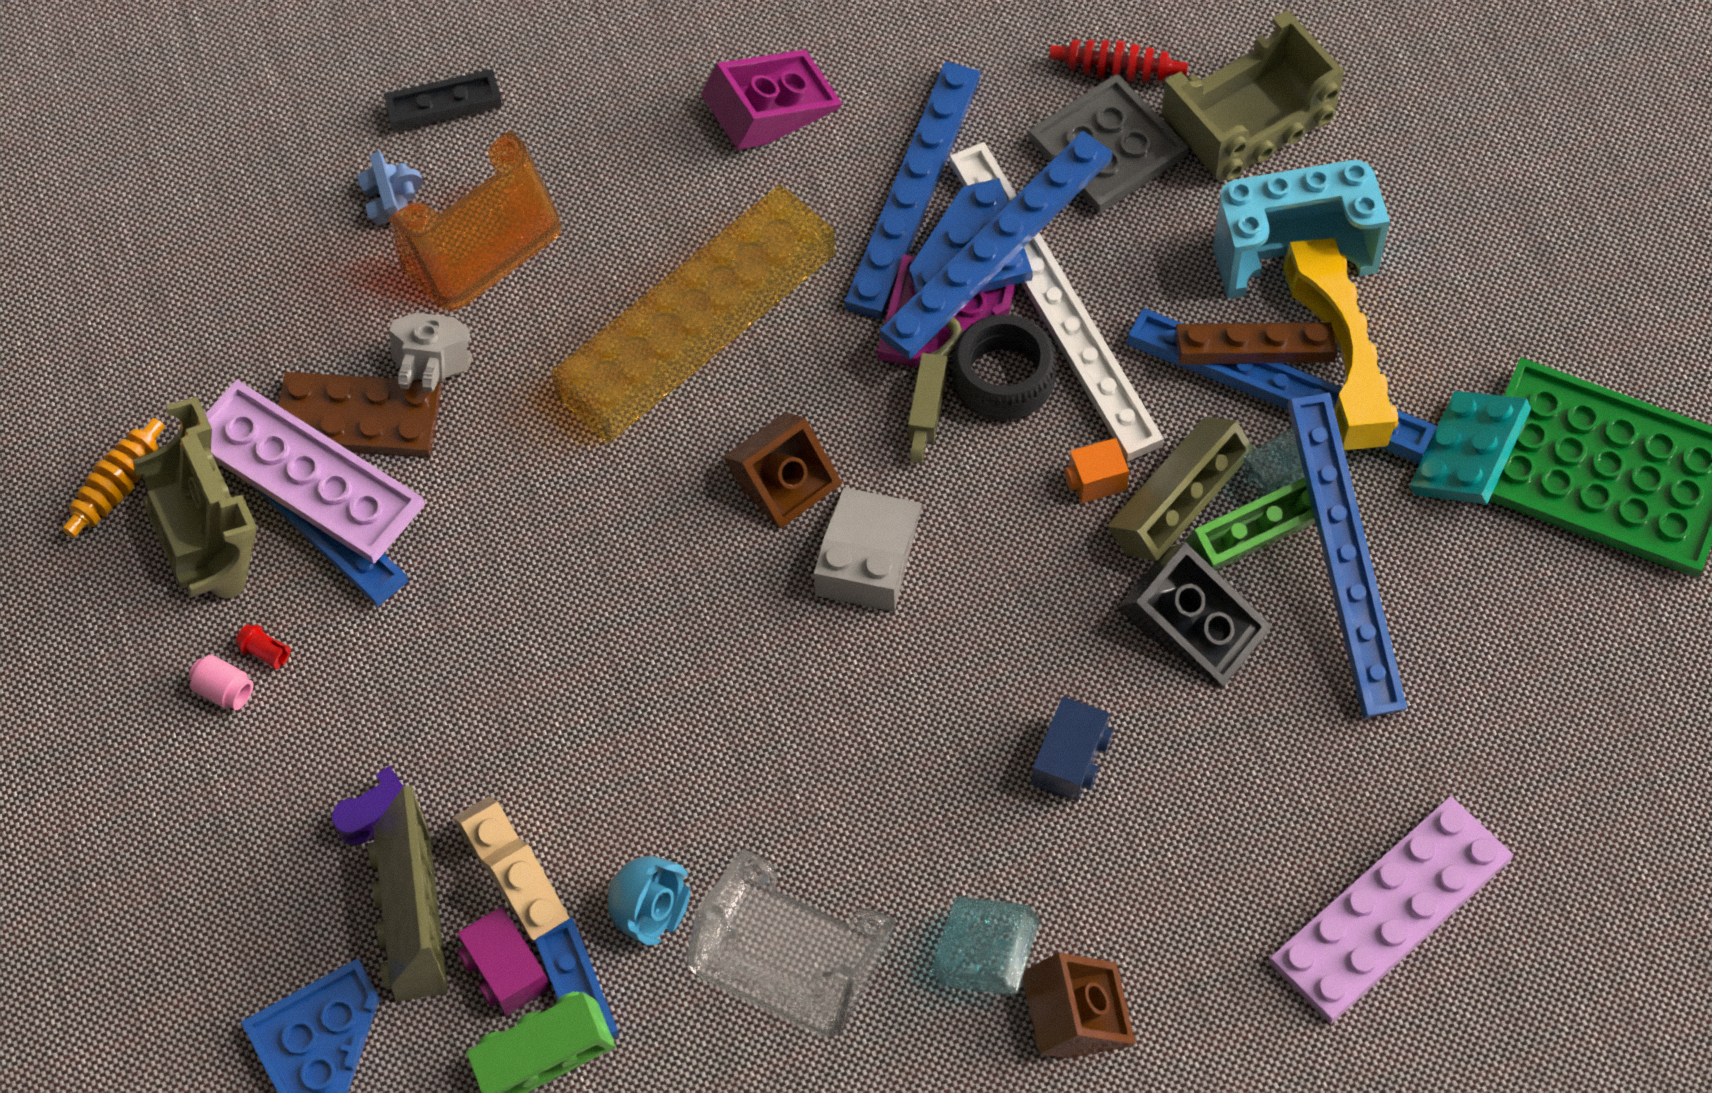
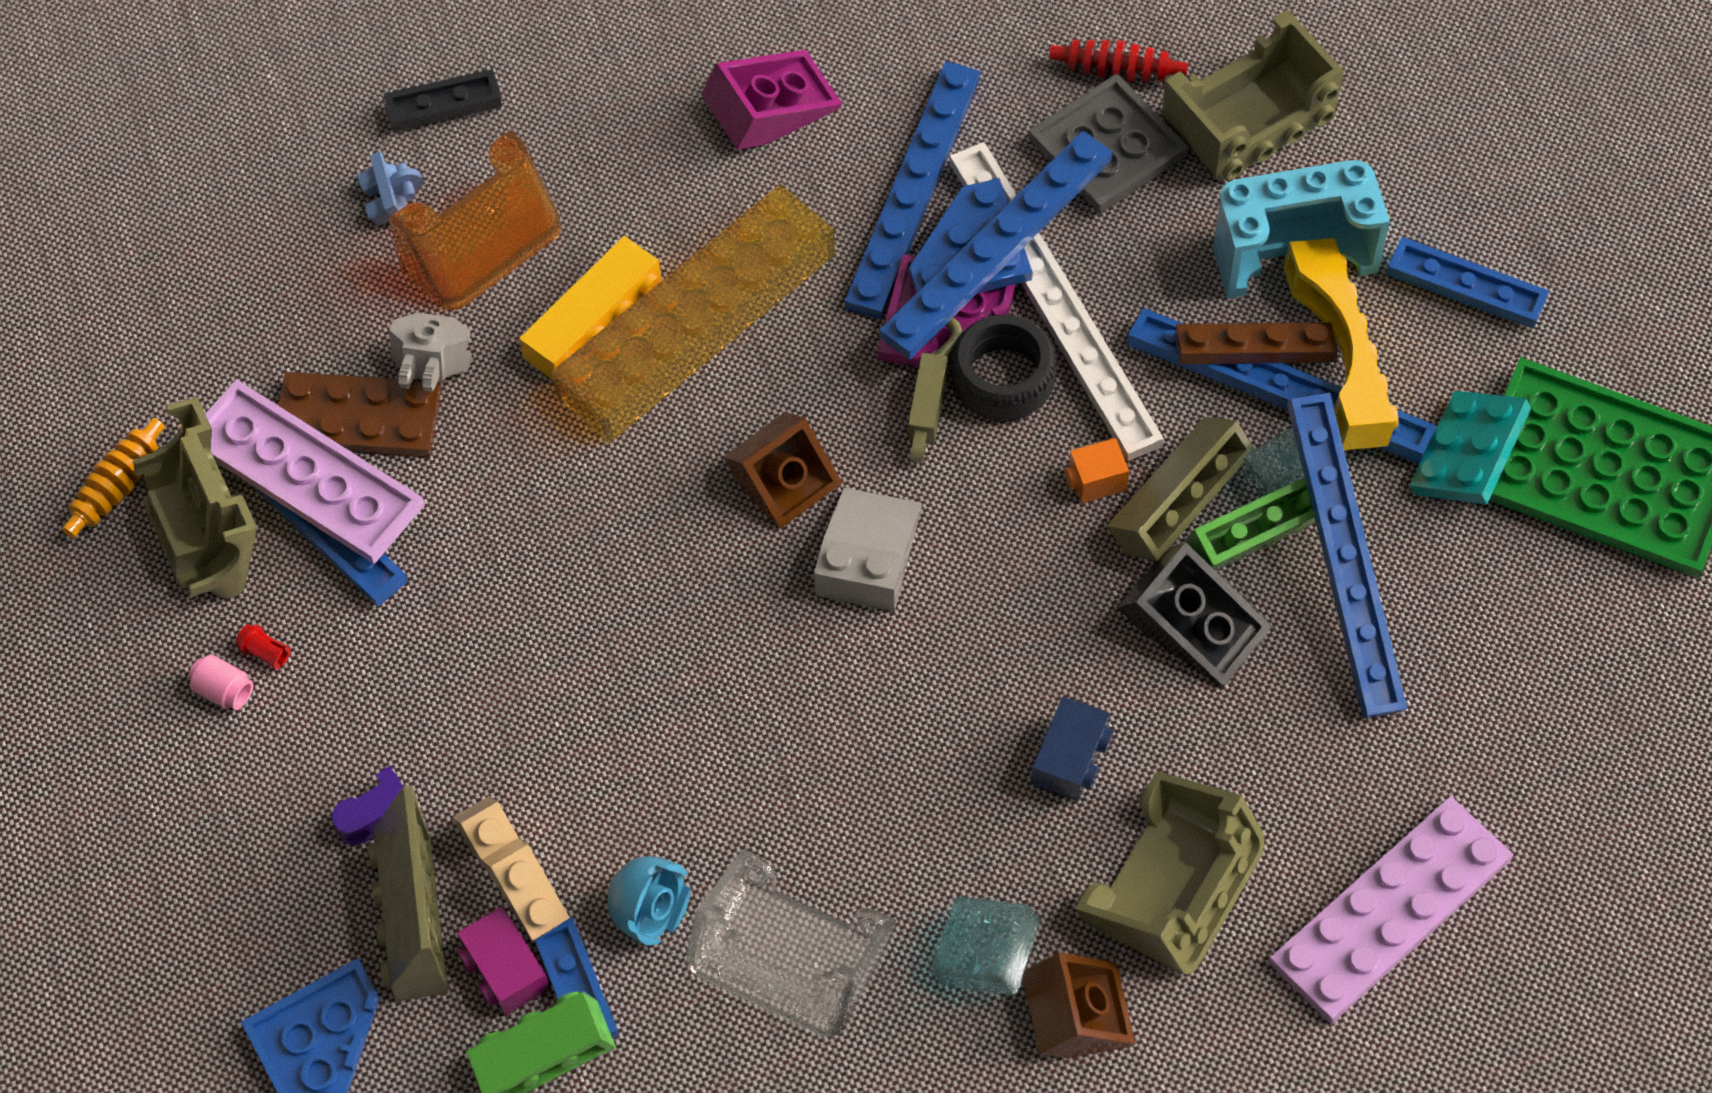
none -> yellow brick [519,236,662,384]
none -> olive windscreen [1075,771,1265,974]
none -> blue plate [1386,237,1549,329]

